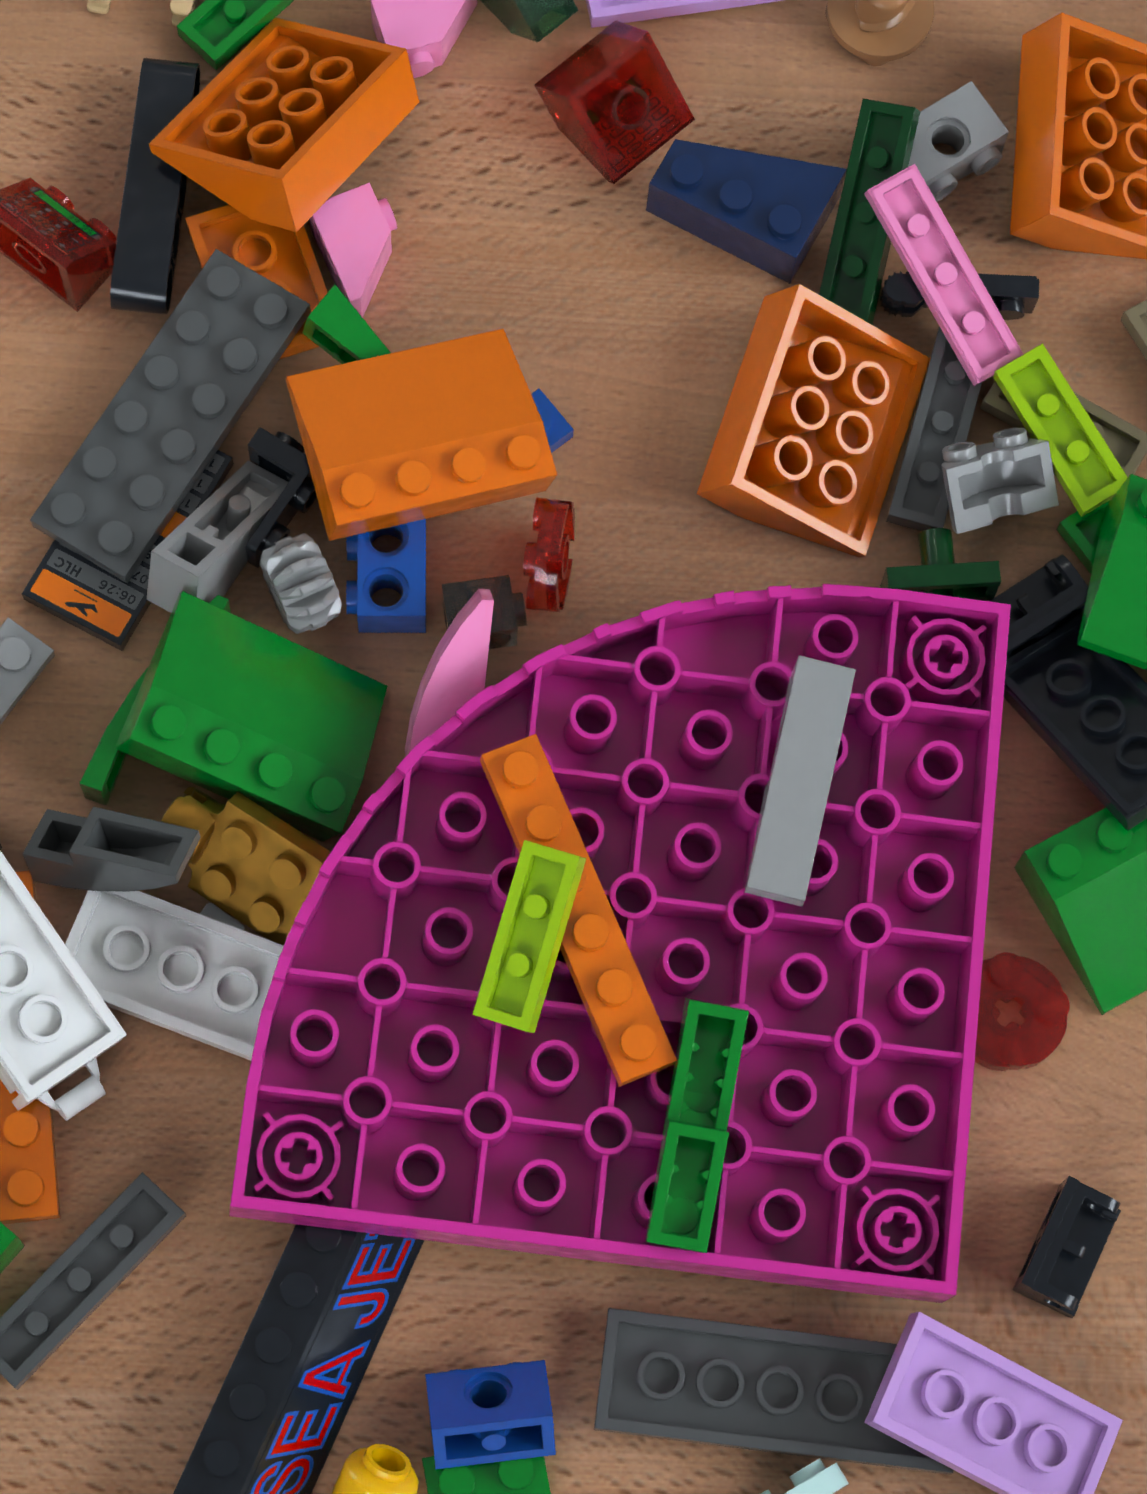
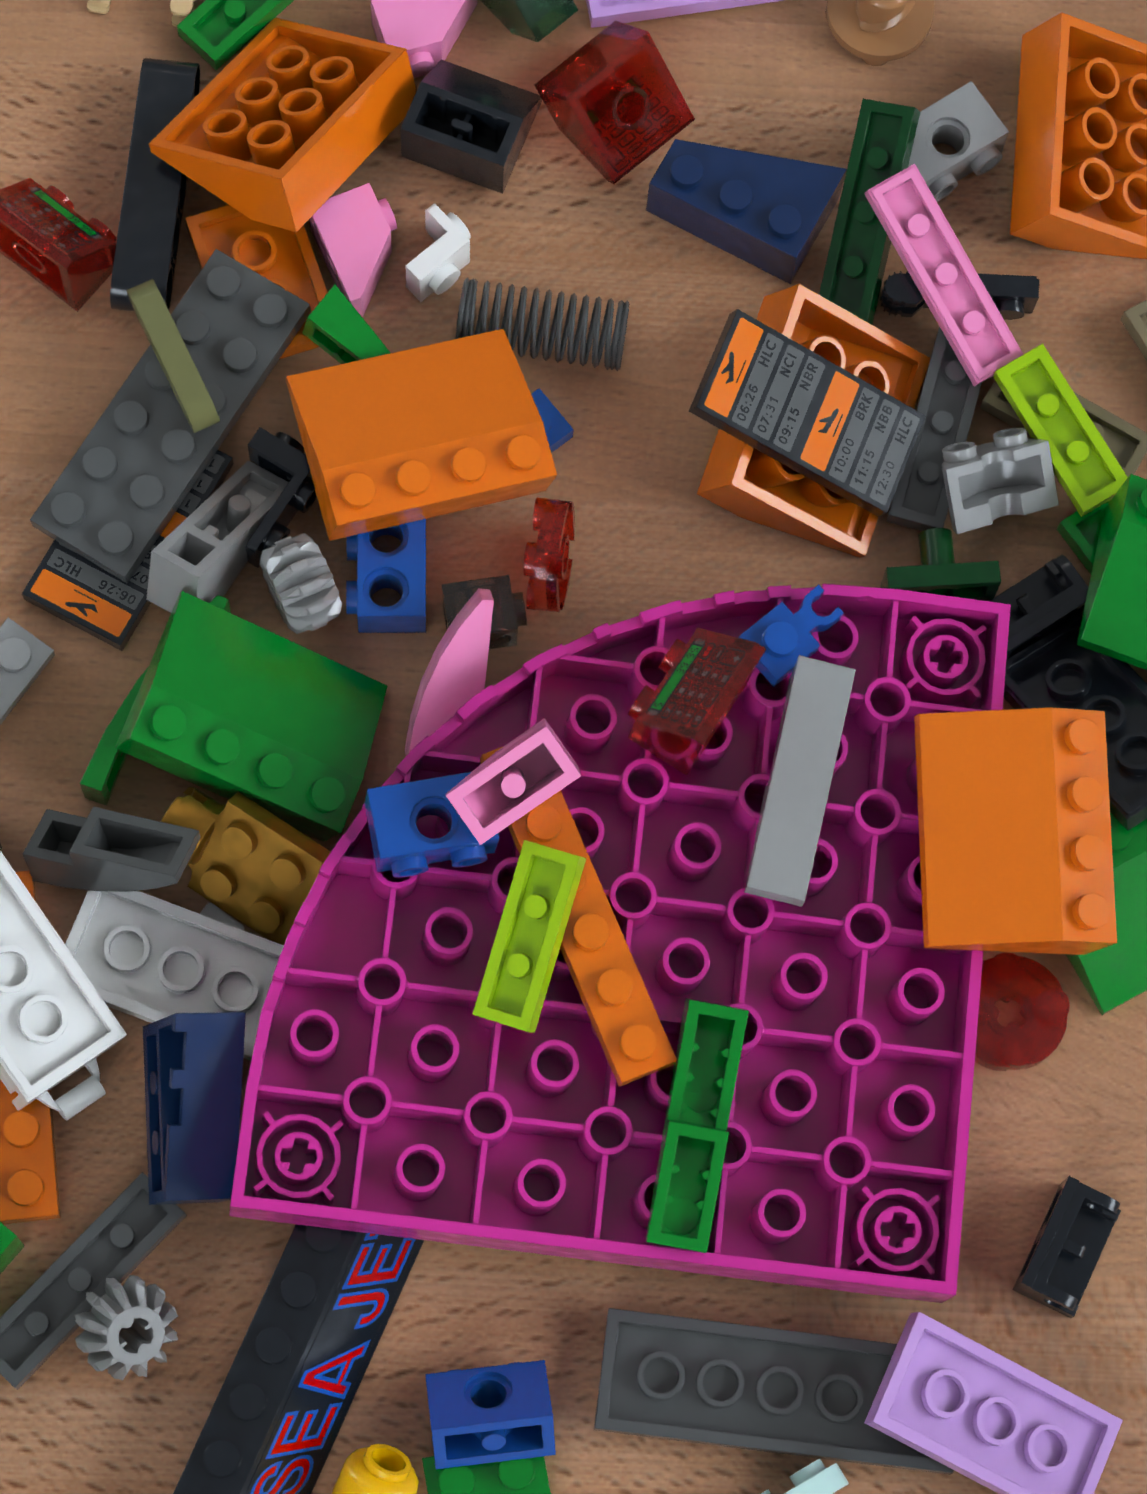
none -> light grey gear [74,1275,178,1381]
none -> olive beam [126,279,220,433]
none -> dark blue wedge [143,1012,246,1205]
none -> blue brick [364,772,500,877]
none -> black slope [400,59,542,194]
none -> white bracket [405,204,471,302]
none -> bright pink slope [446,718,581,845]
none -> dark grey piece [455,277,630,371]
none -> clear red slope [627,627,766,776]
none -> tile [689,309,926,517]
none -> blue plate [736,585,844,687]
none -> orange slope [914,707,1117,955]

